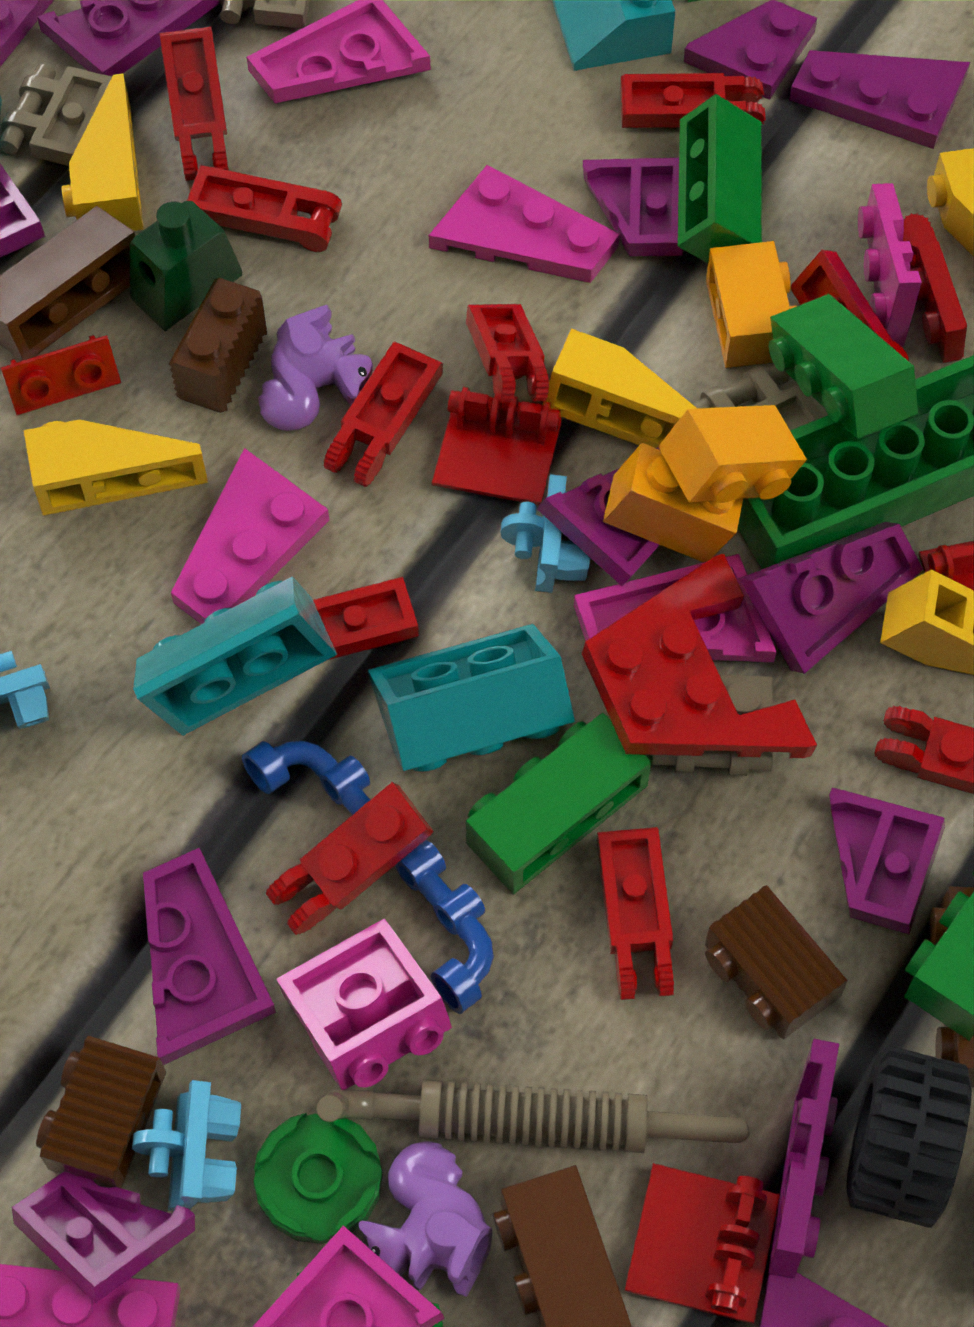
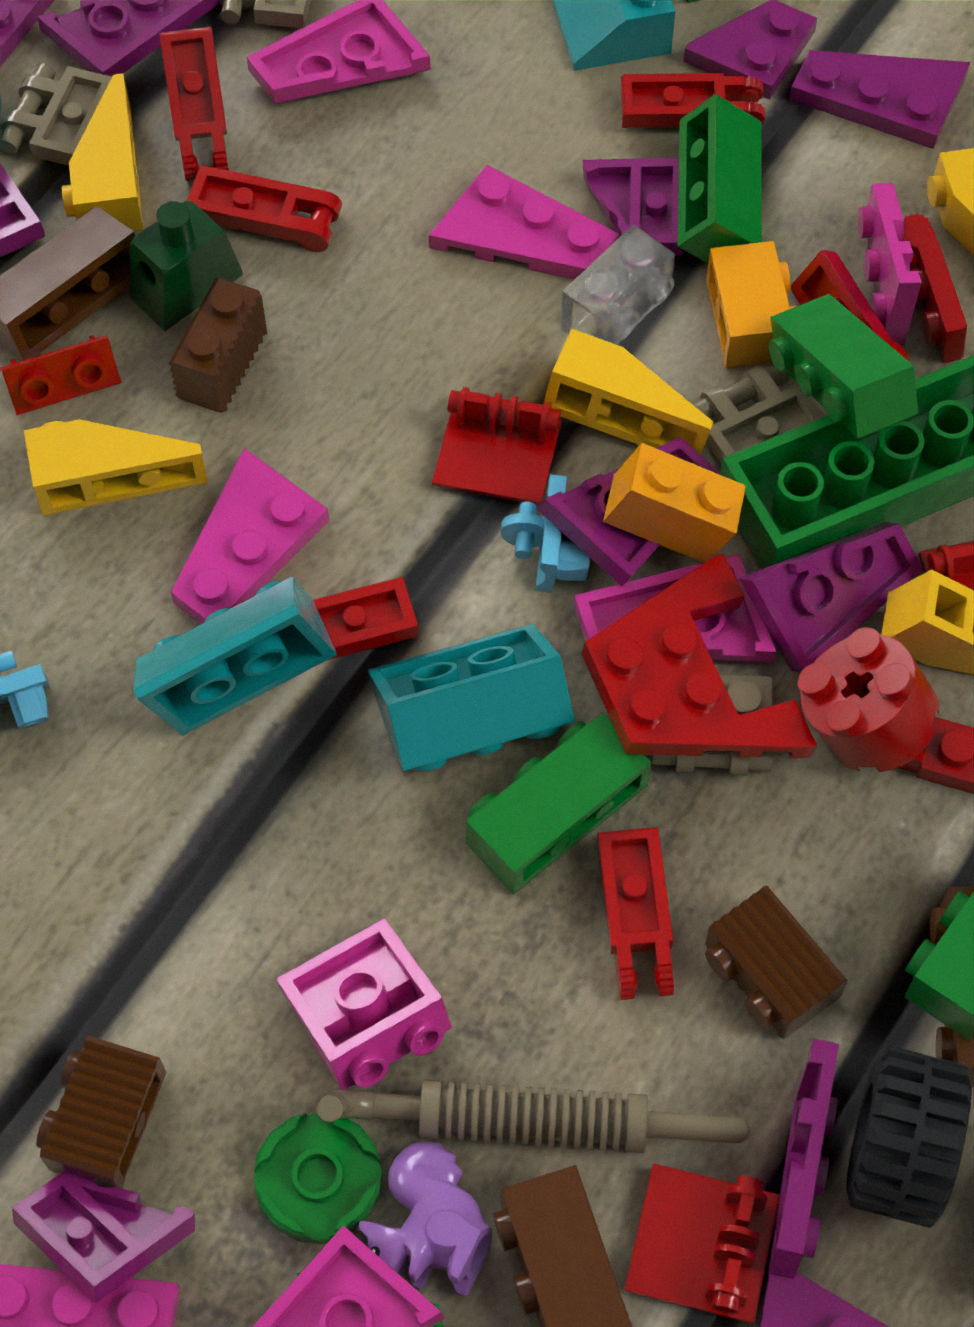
medium azure hips [132,1080,241,1211] -> none
magenta wing [143,848,276,1065] -> none
blue bar [242,741,494,1014] -> none
medium lavender animal [258,305,373,431] -> none
red hinge [266,782,434,935] -> none
red hinge [323,342,443,487] -> none
red hinge [466,304,549,402] -> none
light orange brick [658,405,807,503] -> none
magenta wing [829,787,945,935] -> none
none -> clear brick [561,225,675,344]
none -> red brick [797,627,939,772]

